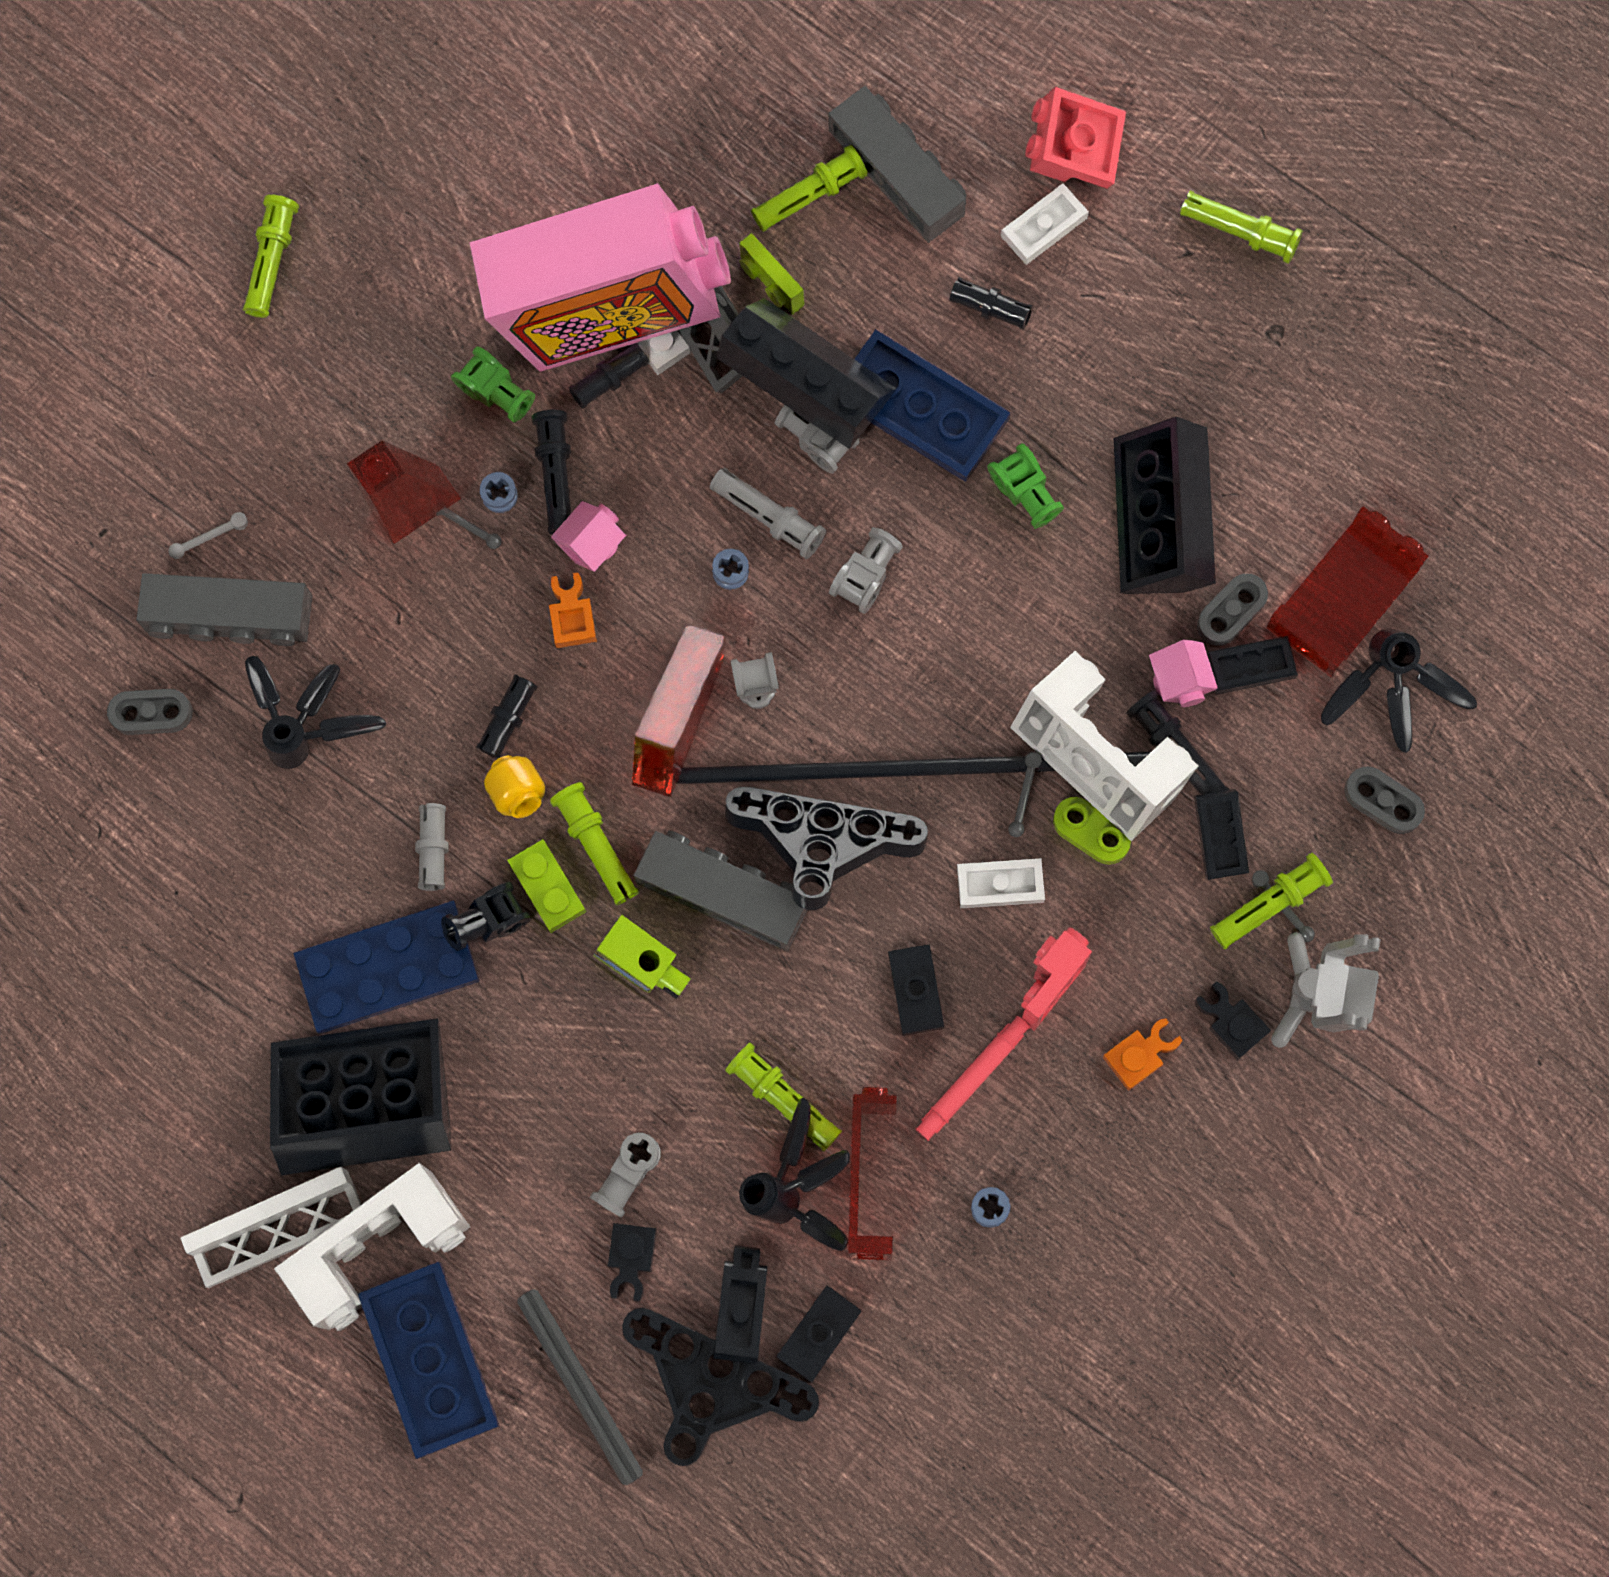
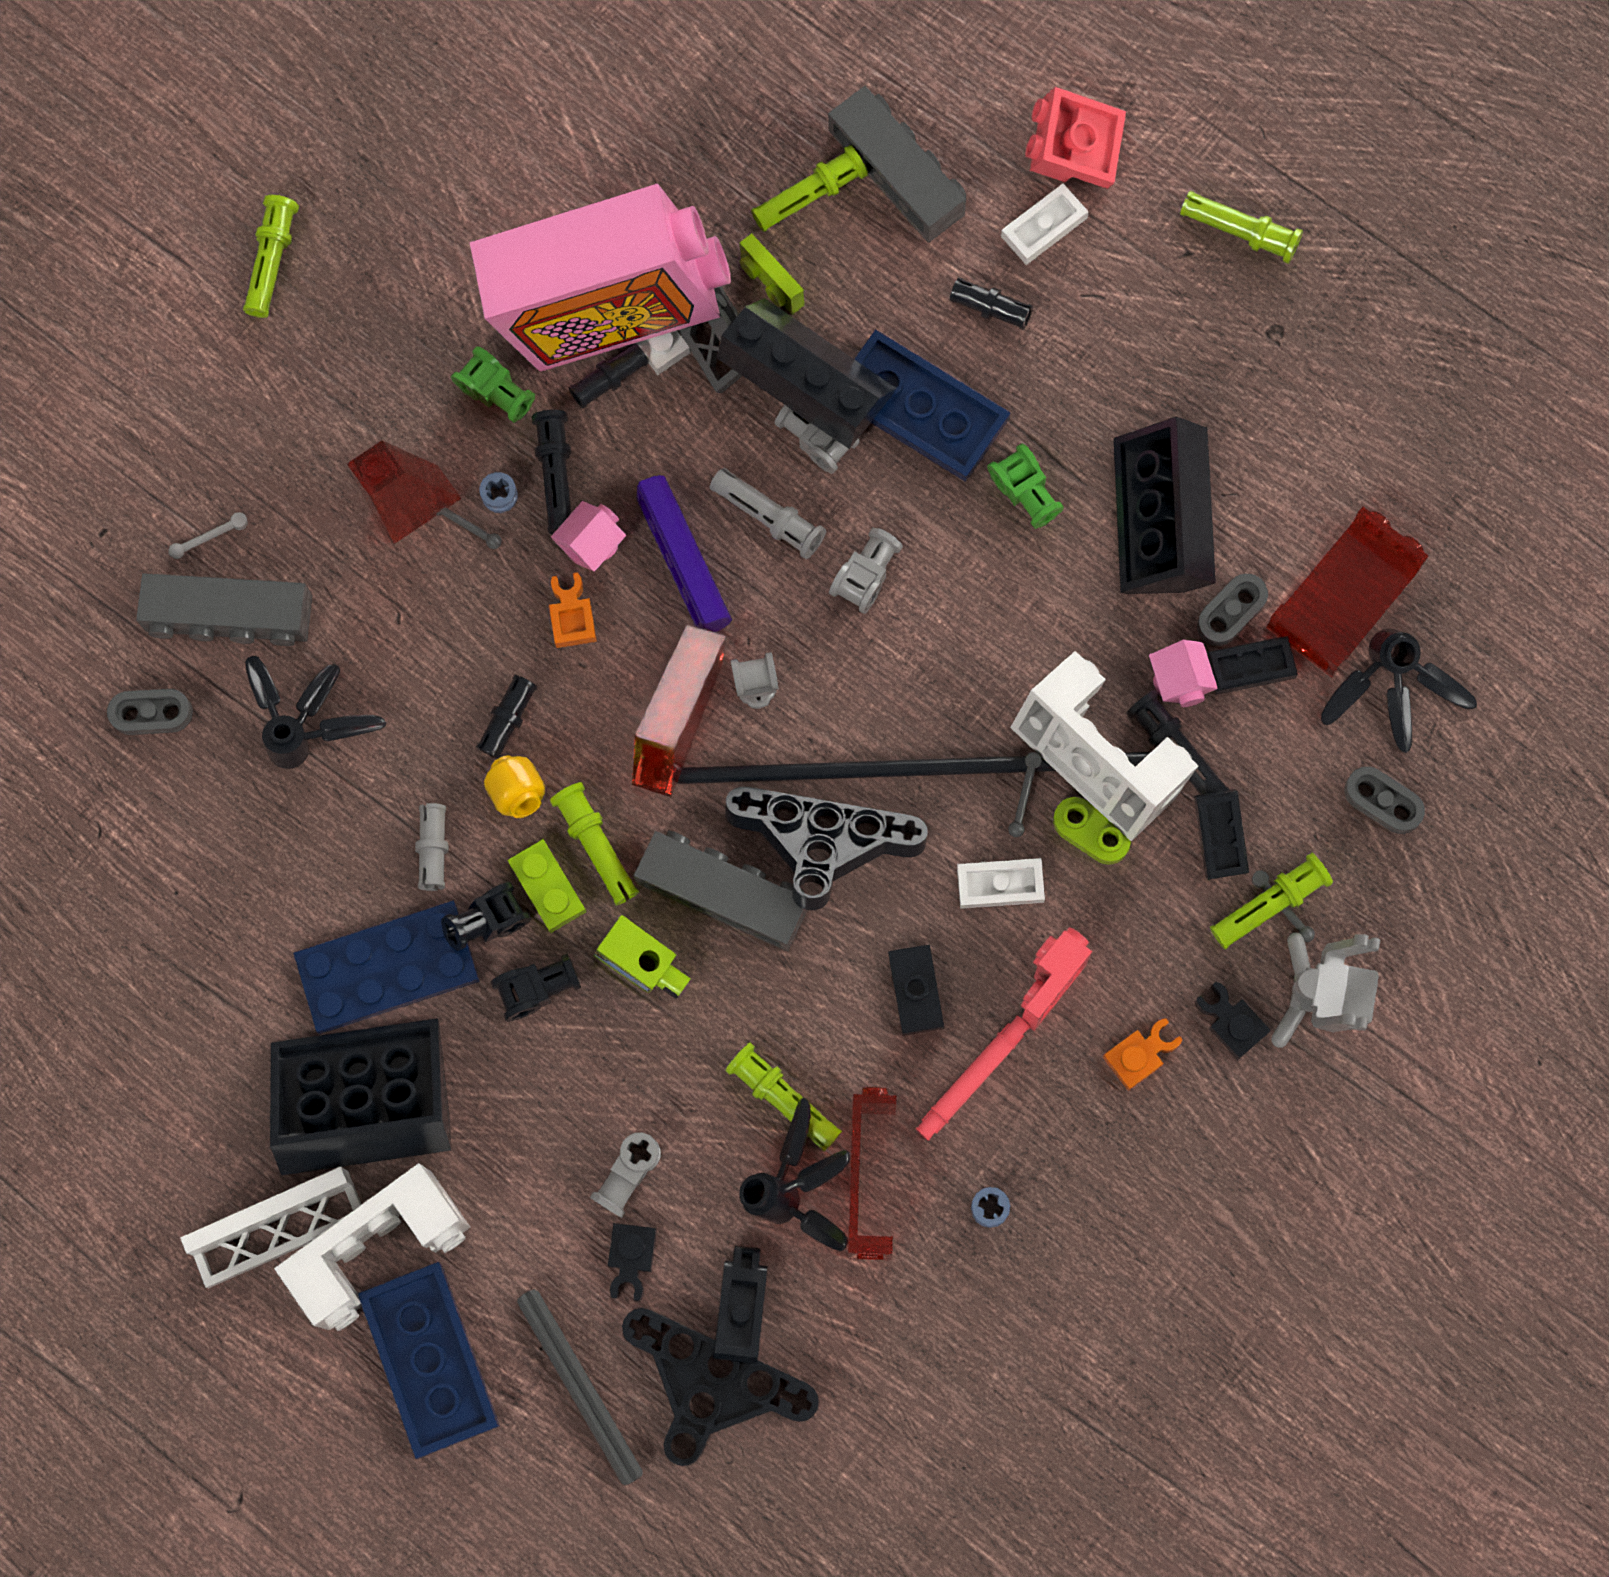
sand blue bush [712,549,749,590] -> none
black plate [776,1285,862,1383] -> none
none -> black connector [490,953,582,1022]
none -> dark purple brick [636,475,732,638]

